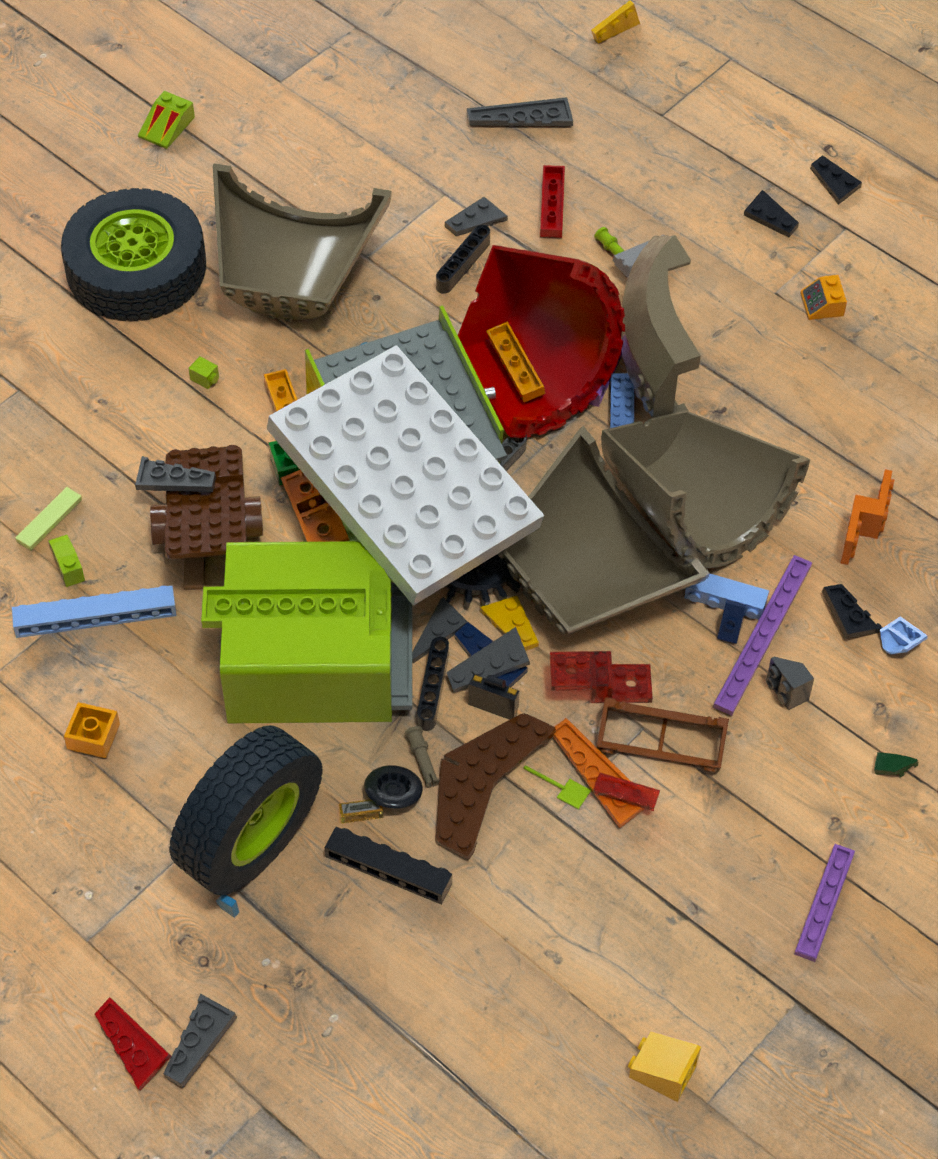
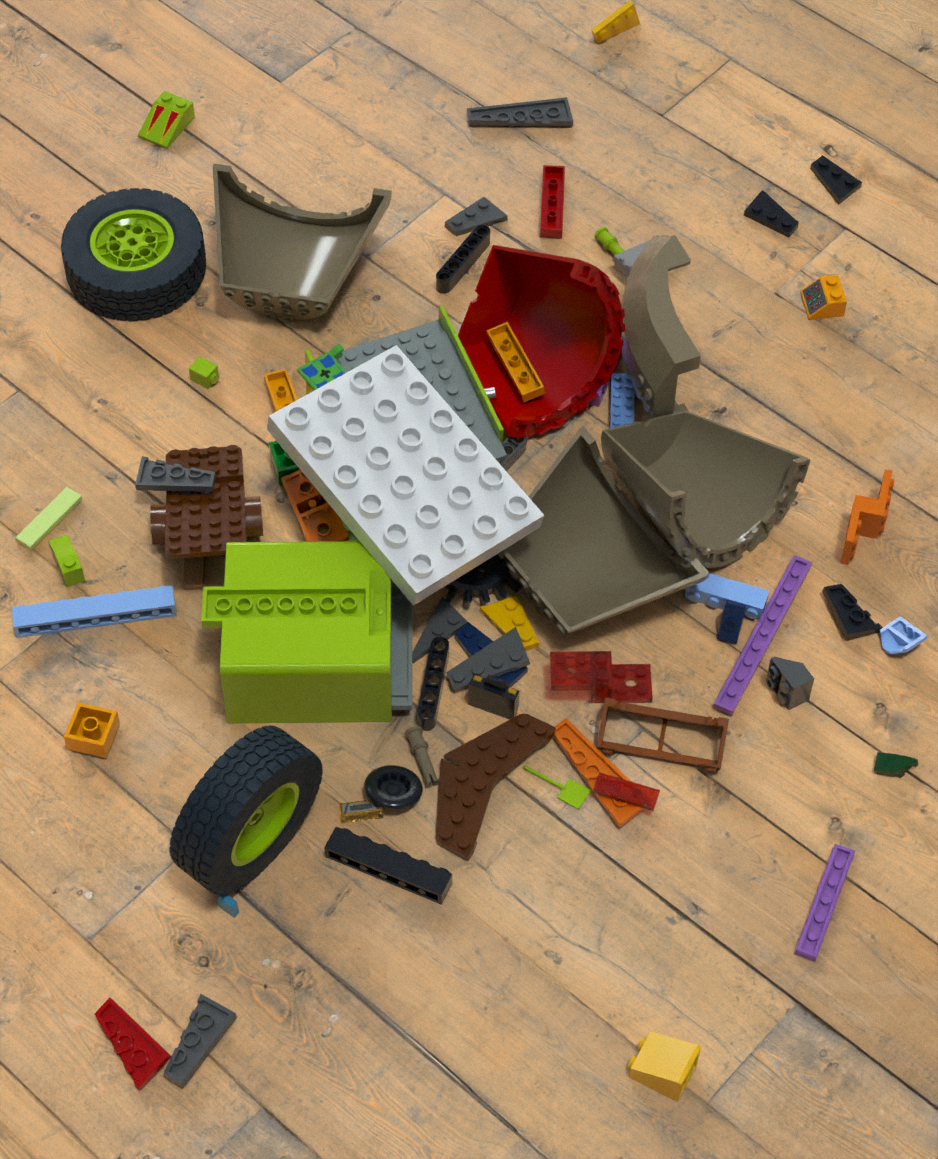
none -> bright green flag [297,344,358,391]

